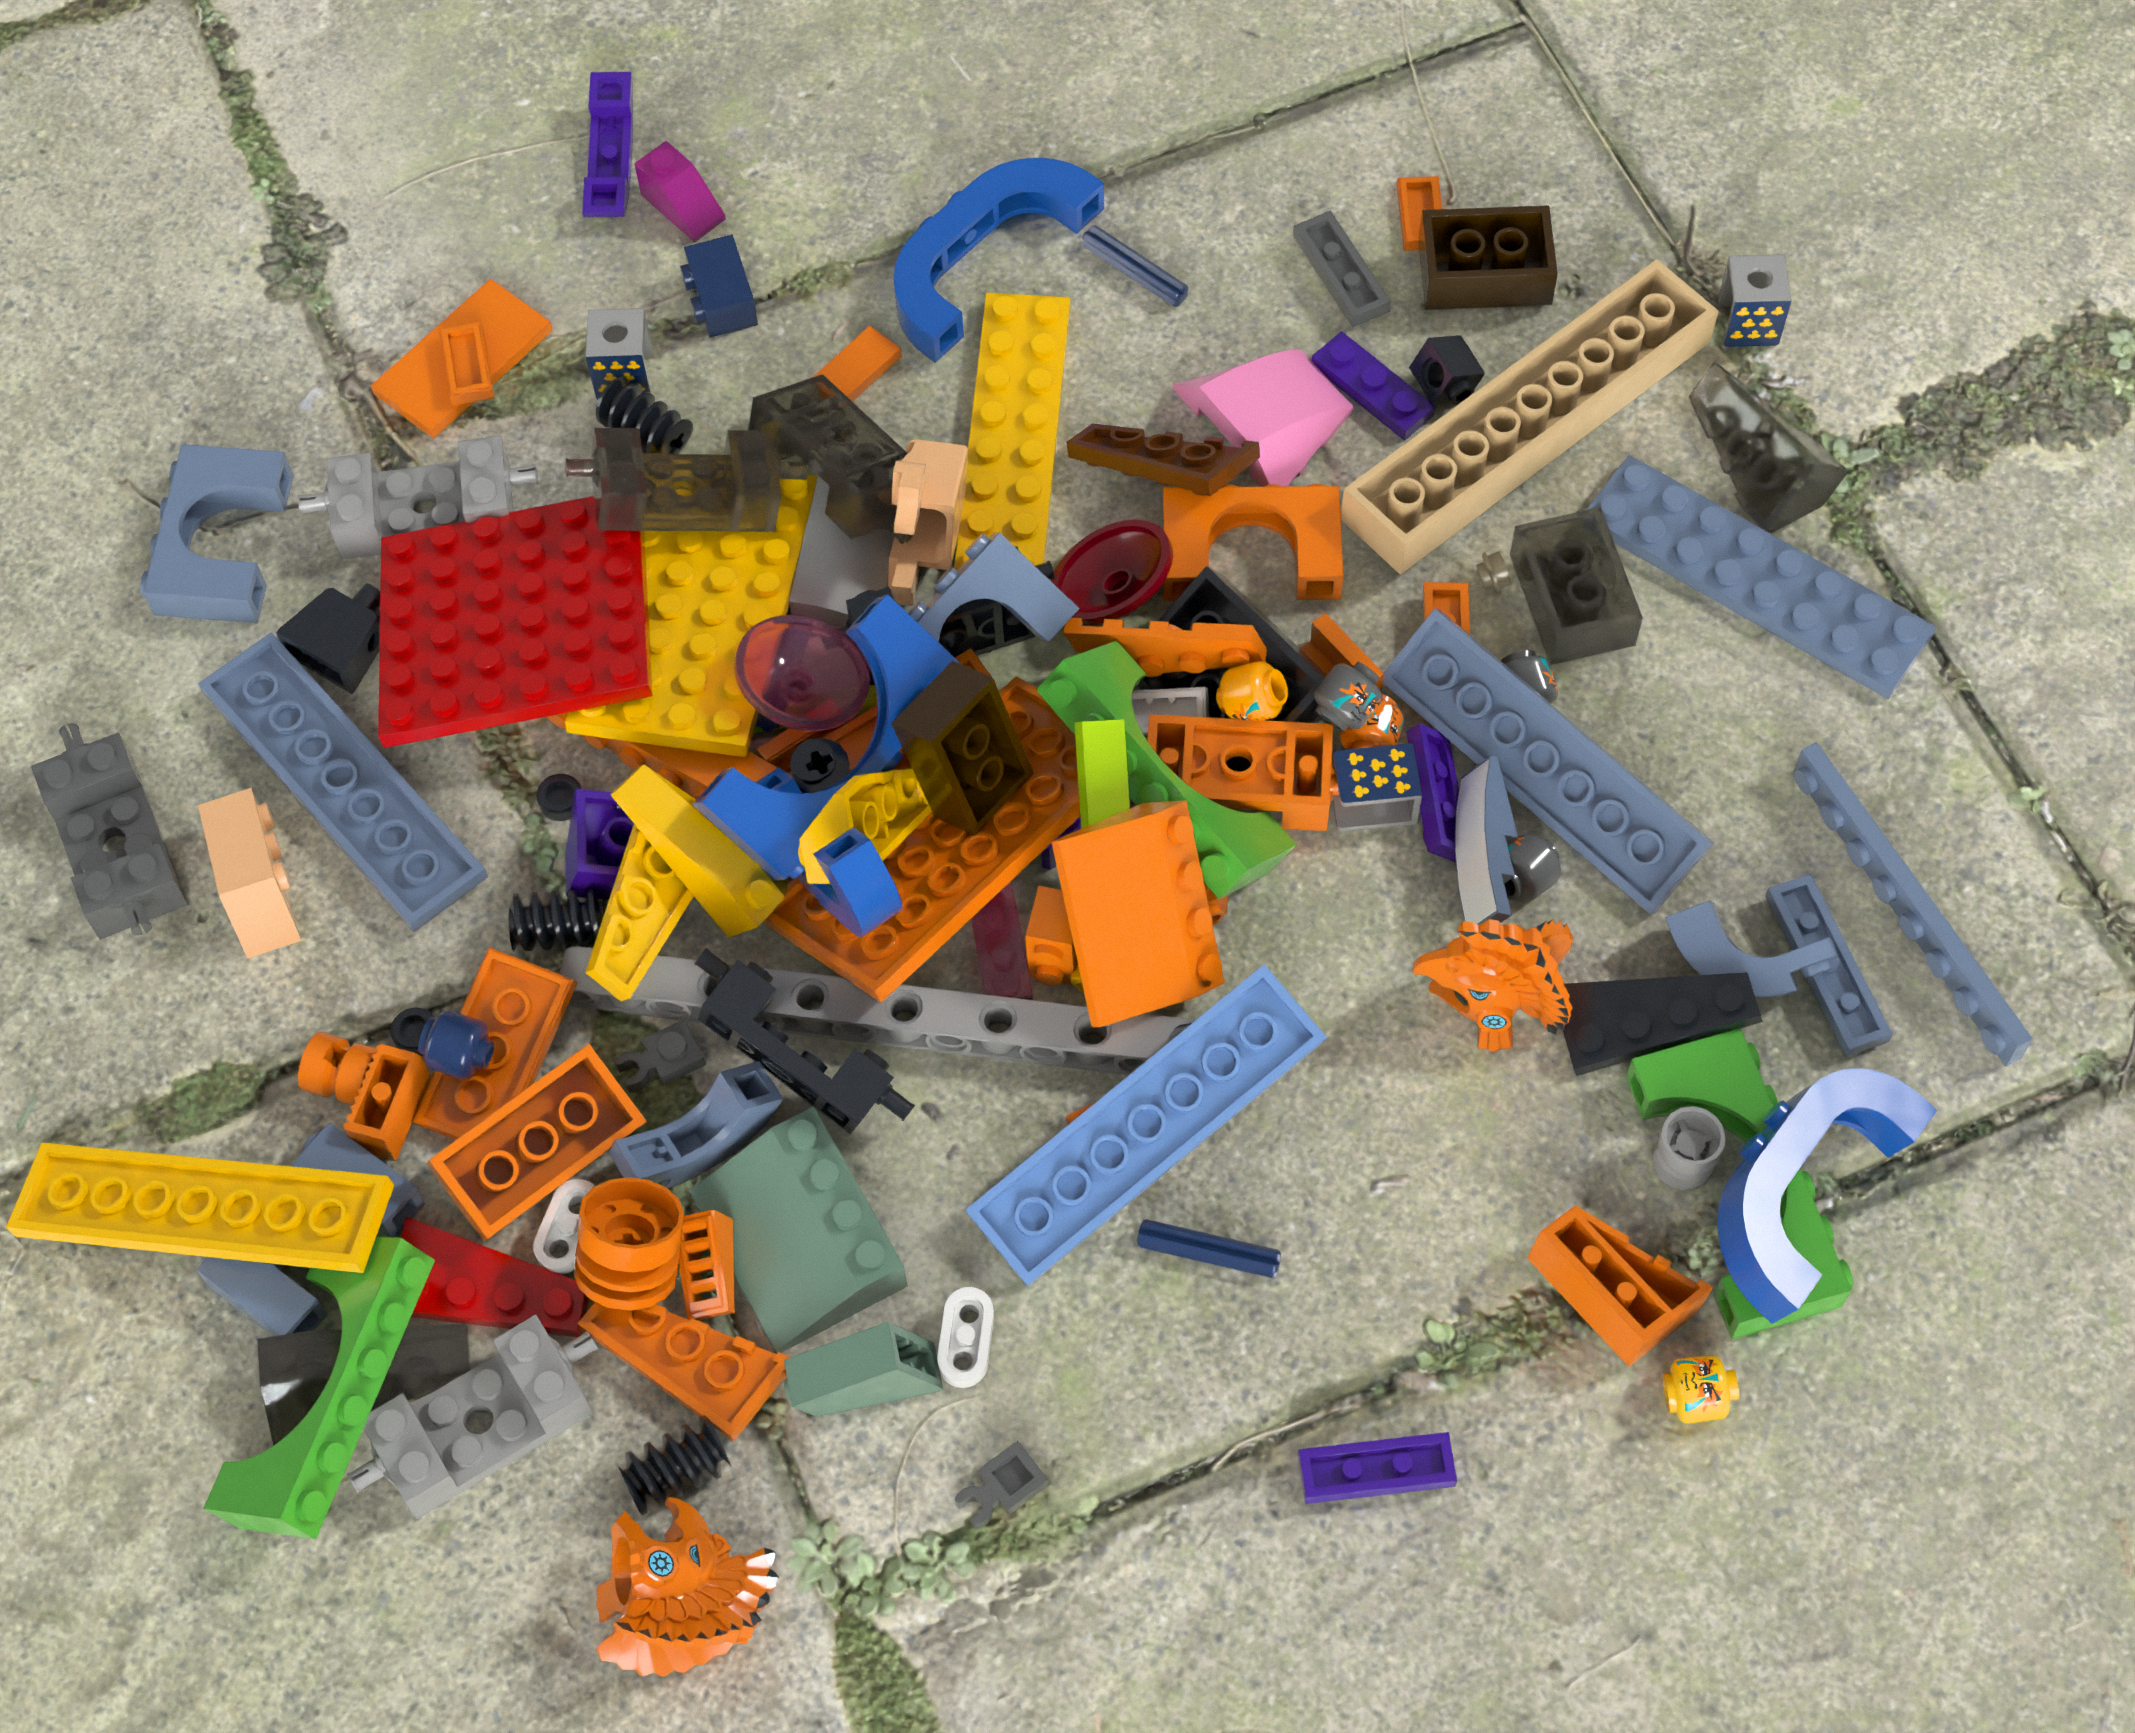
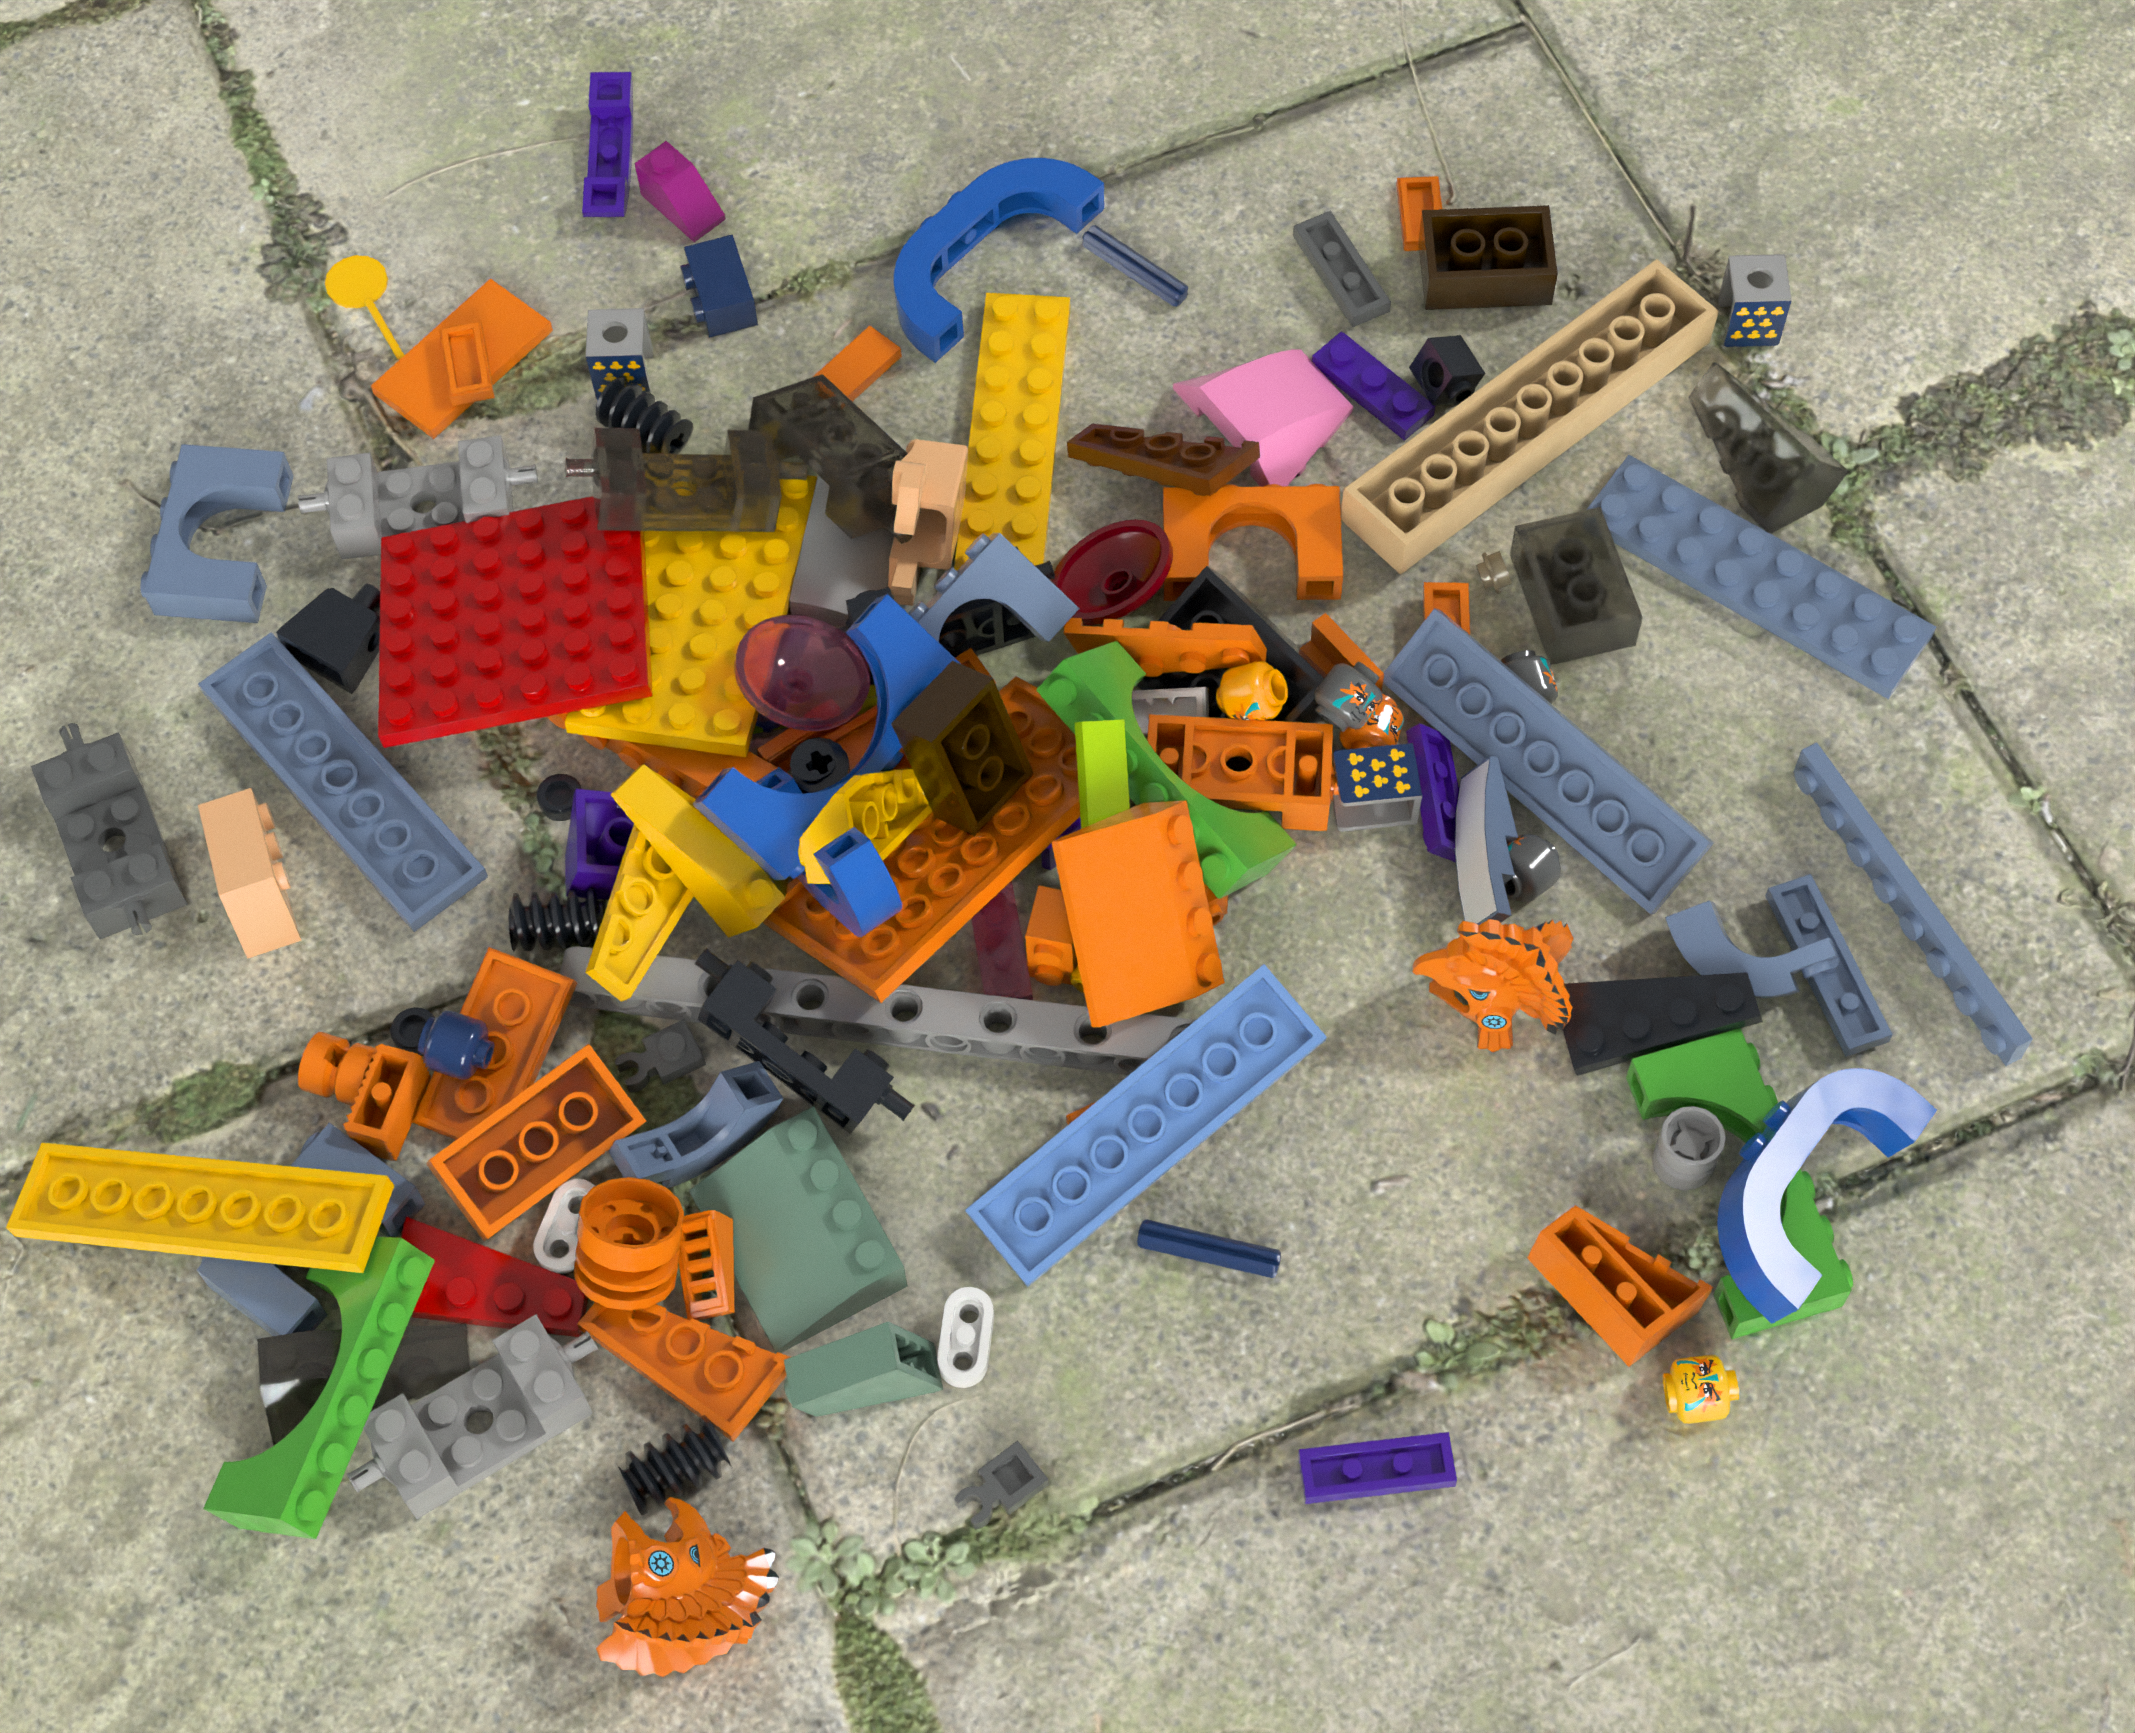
none -> yellow piece [325,255,404,360]

